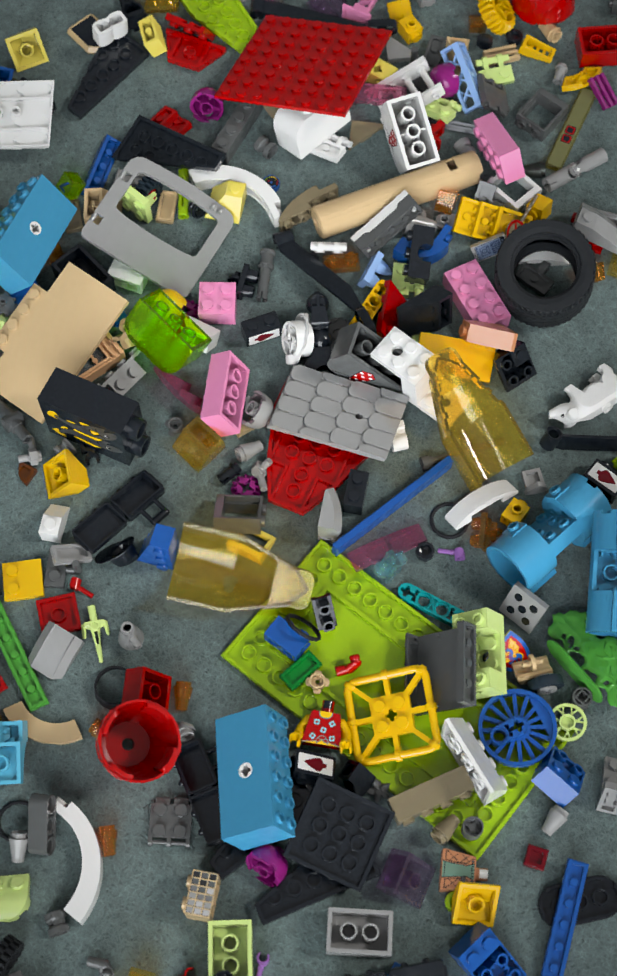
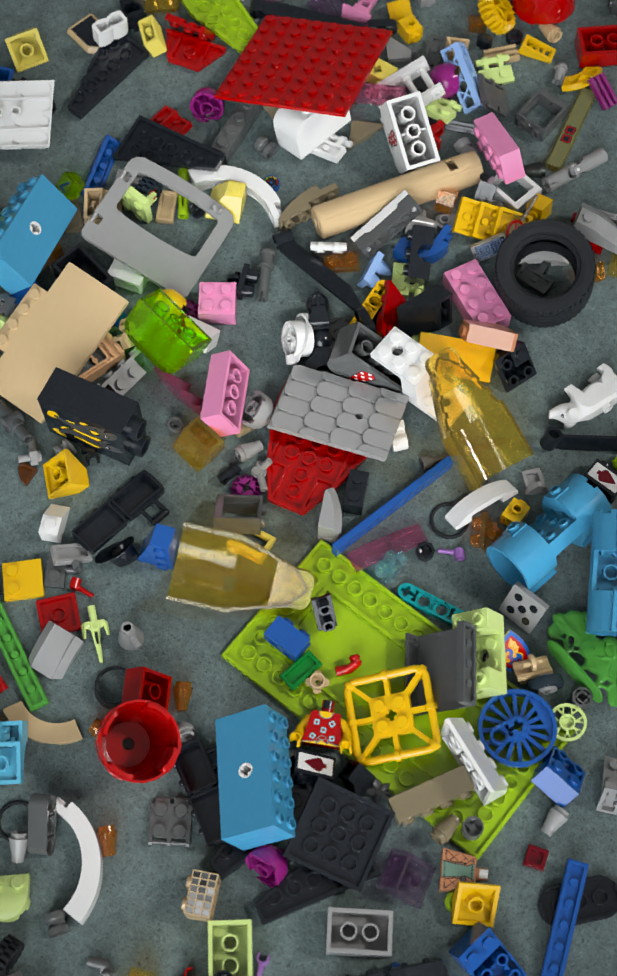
black brick [240,311,282,347] -> none
black piece [286,613,321,642] -> none

